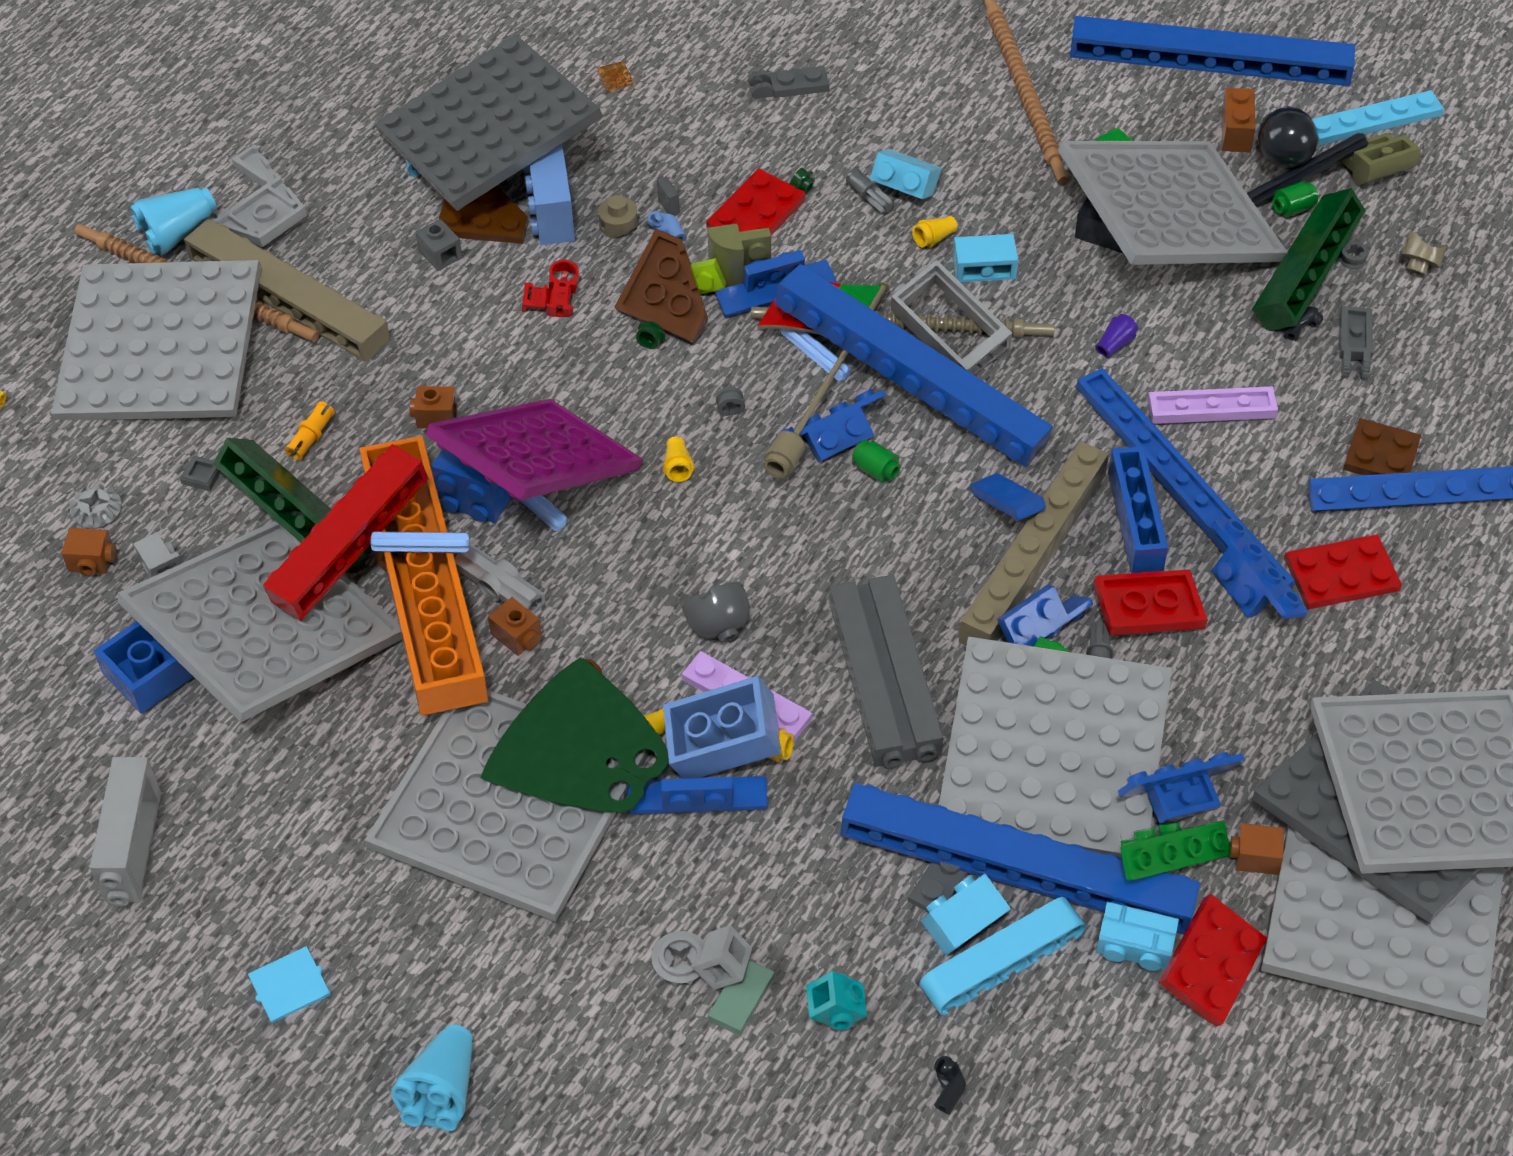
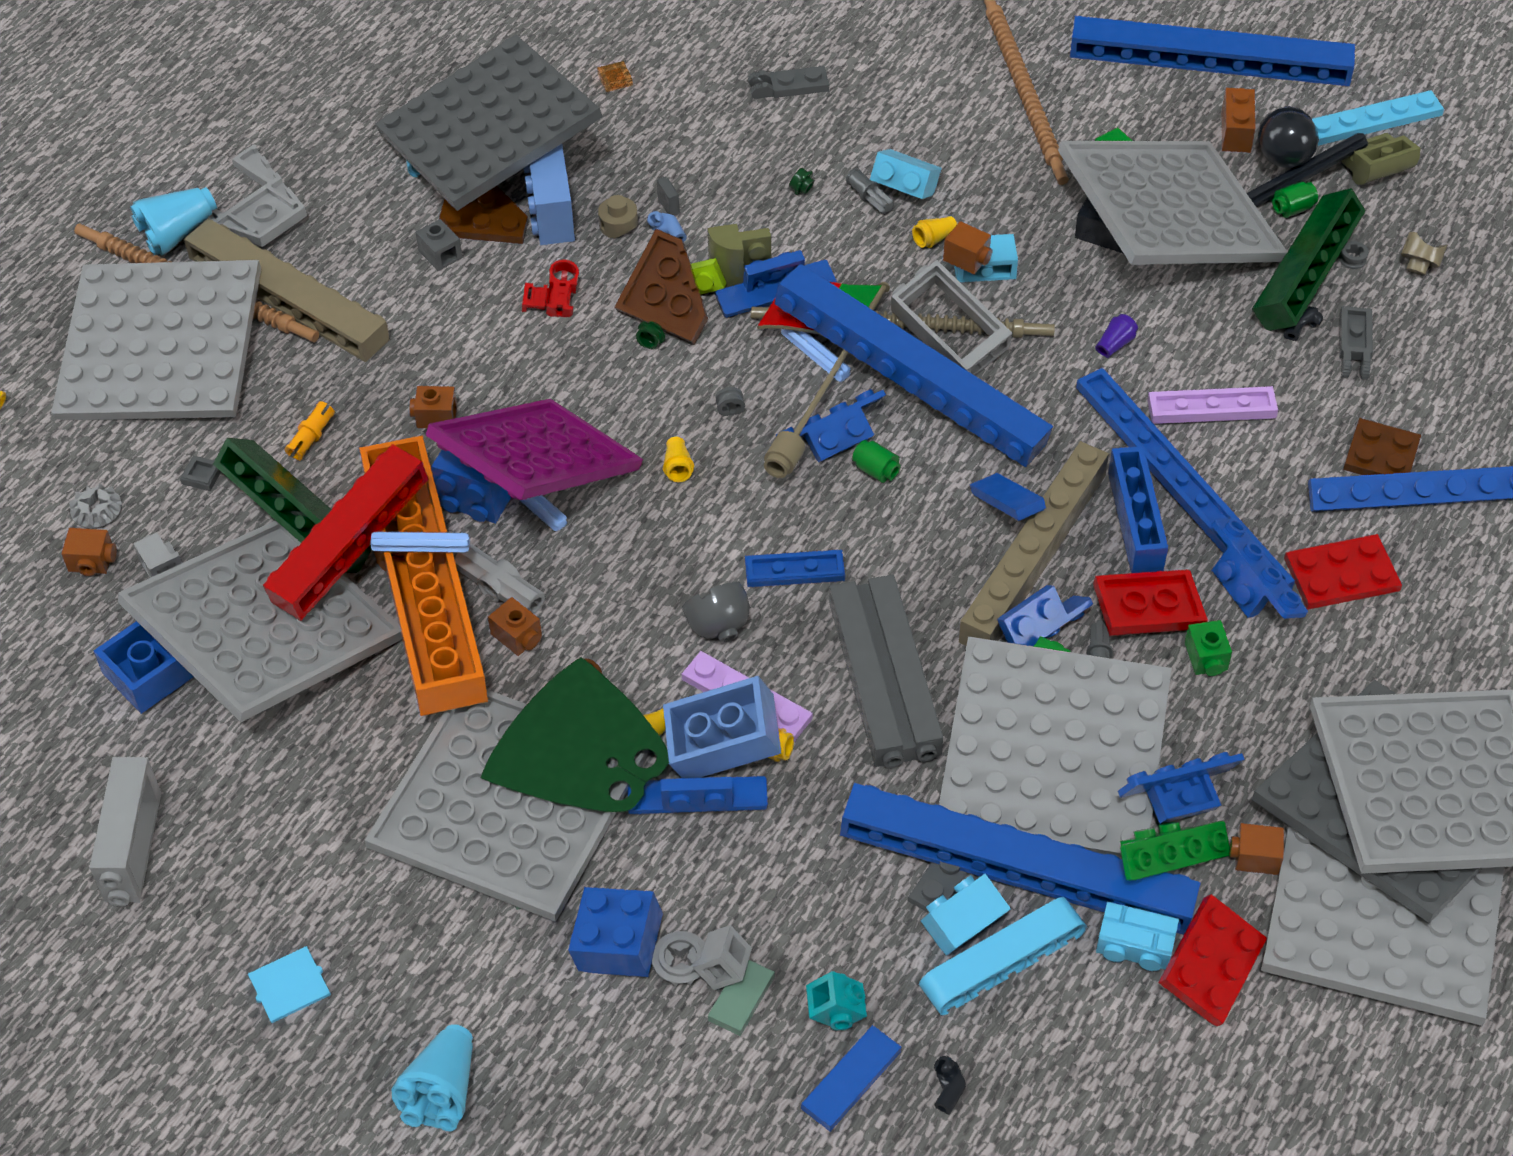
red plate [706,168,805,235] -> none
none -> blue brick [568,887,663,977]
none -> blue tile [745,550,845,587]
none -> blue tile [801,1025,902,1132]
none -> dark orange brick [943,221,993,275]
none -> green brick [1185,620,1232,676]

